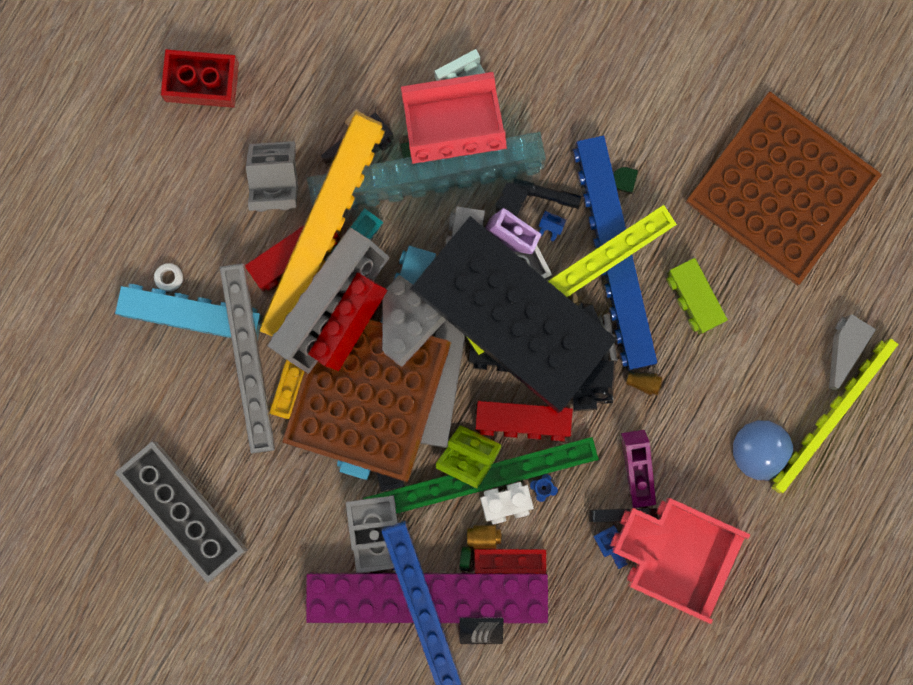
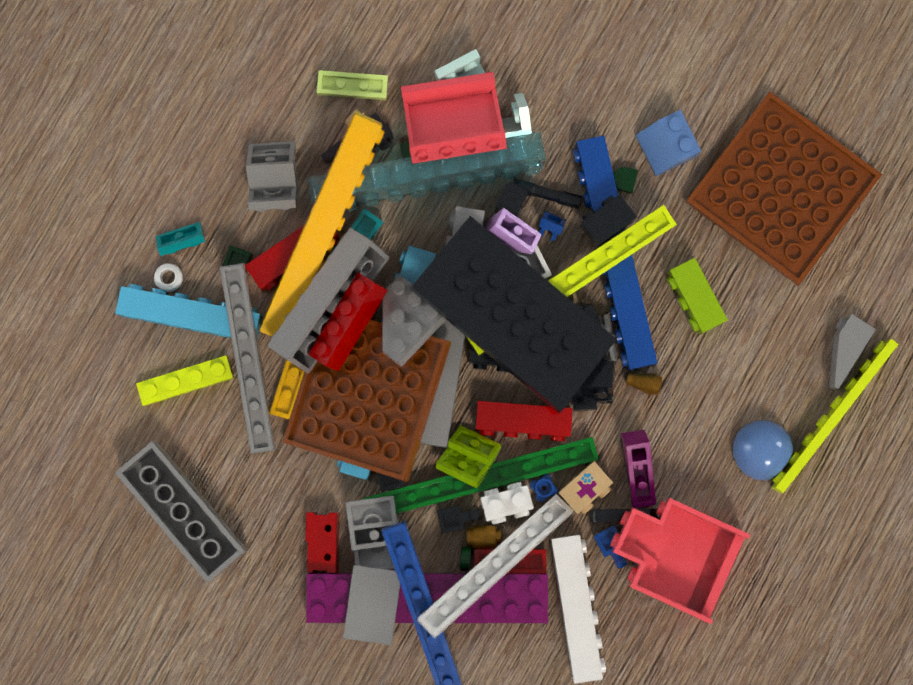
red brick [161,49,239,108] -> none
black sticker [460,618,504,644] -> none
none -> neon yellow plate [136,355,234,406]
none -> teal plate [156,222,205,256]
none -> dark green tile [222,245,253,270]
none -> red piece [305,512,340,573]
none -> yellowish green plate [317,70,388,100]
none -> light grey tile [343,565,400,645]
none -> white plate [418,494,573,638]
none -> black plate [437,505,480,533]
none -> light aqua bracket [502,93,532,139]
none -> white brick [550,534,606,684]
none -> tan brick [557,461,613,515]
none -> black brick [580,194,637,248]
none -> medium blue slope [635,110,701,176]

